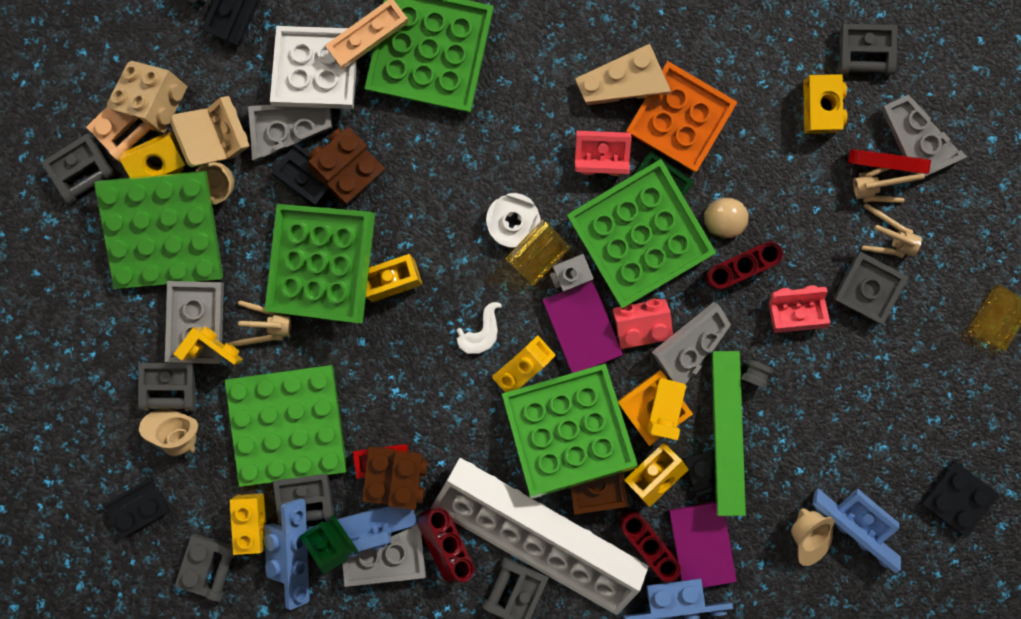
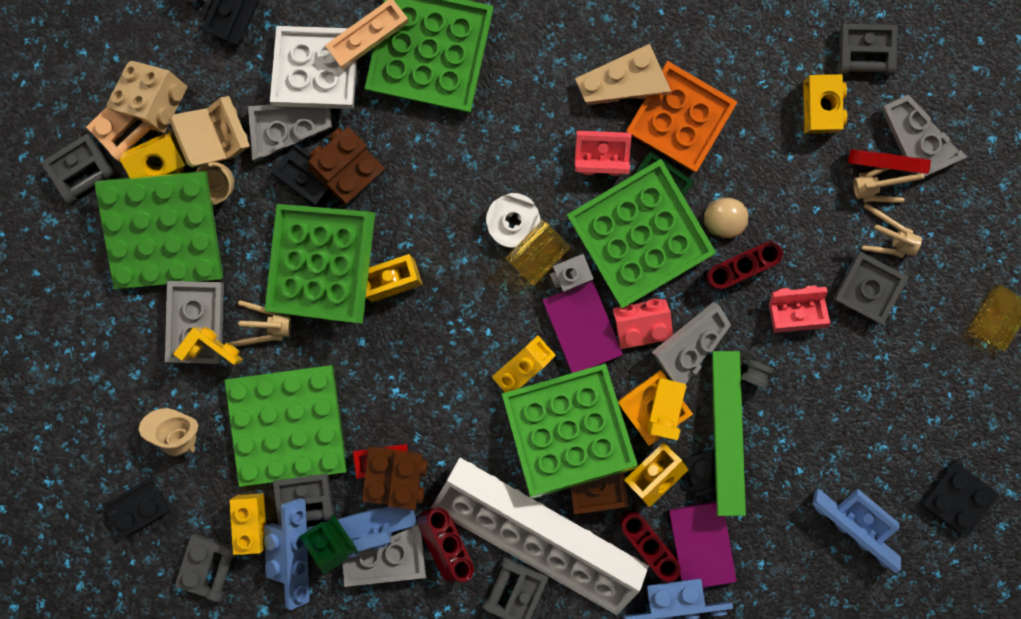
dark grey plate [138,363,197,411] -> none
white piece [456,302,502,354] -> none
tan piece [791,508,835,566] -> none

